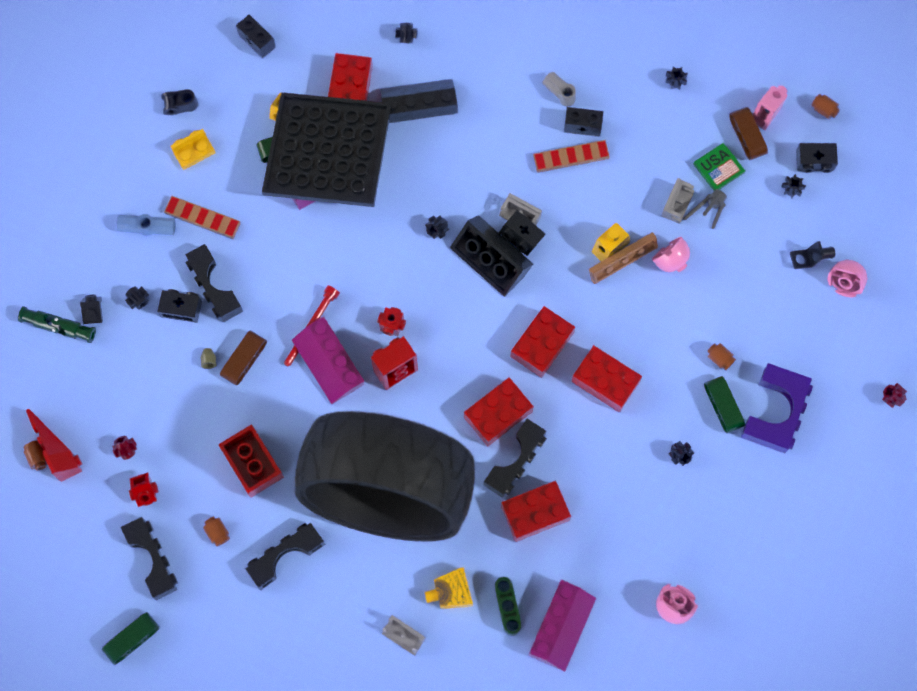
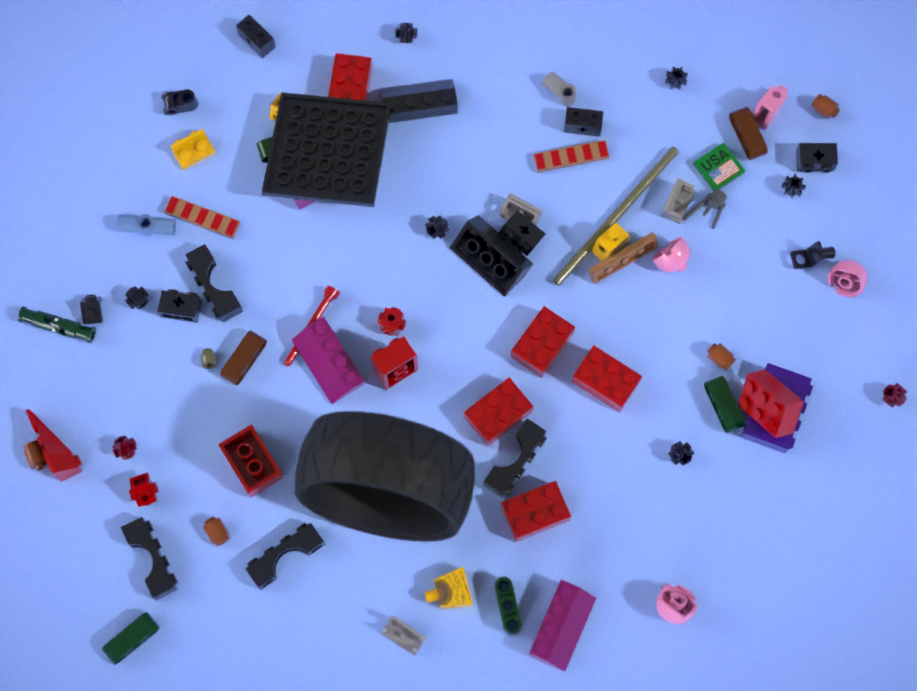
none -> olive piece [553,146,679,286]
none -> red brick [738,369,804,438]

